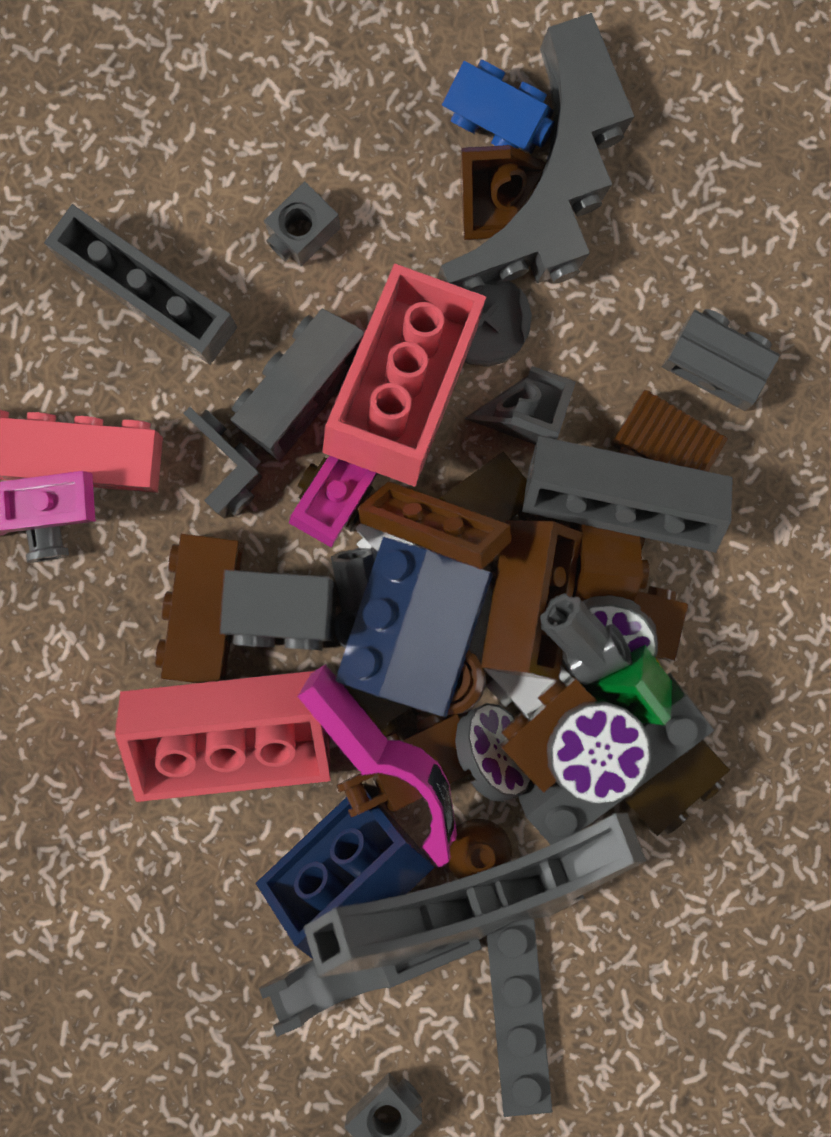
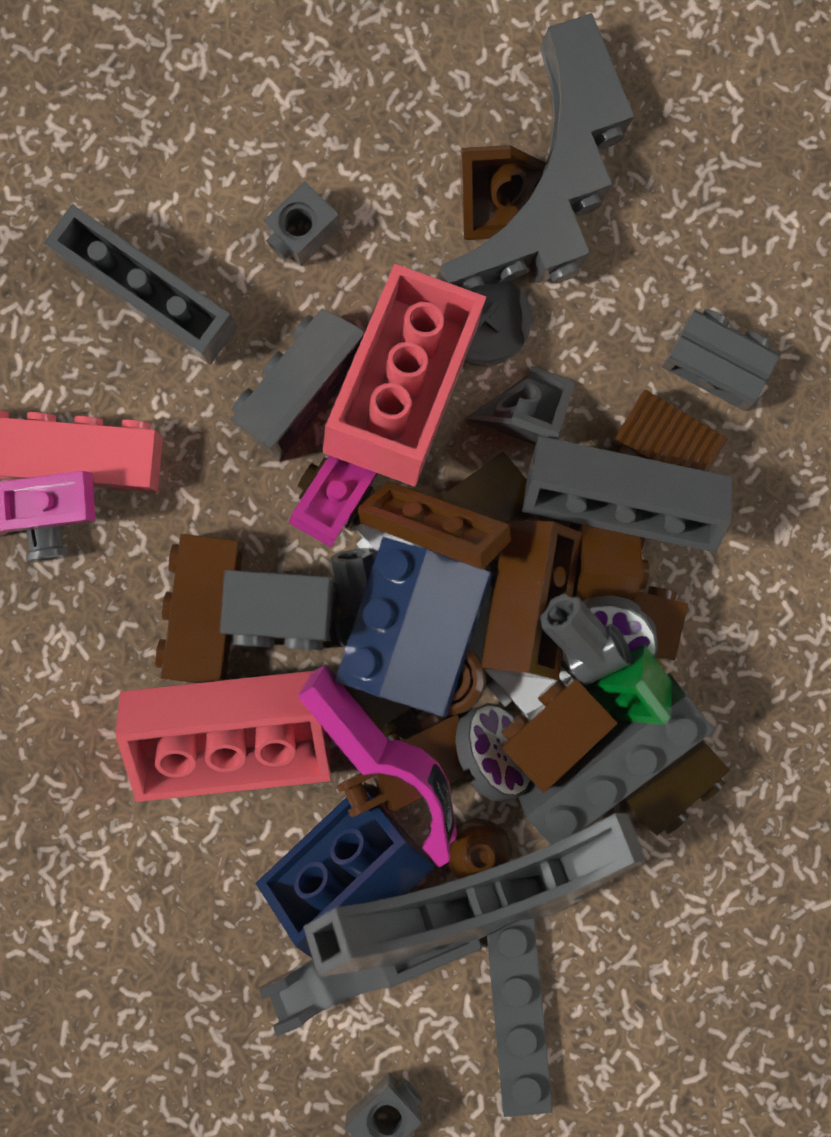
dark grey bracket [183,407,263,518] -> none
blue brick [442,59,555,154] -> none
tile [547,701,651,805] -> none

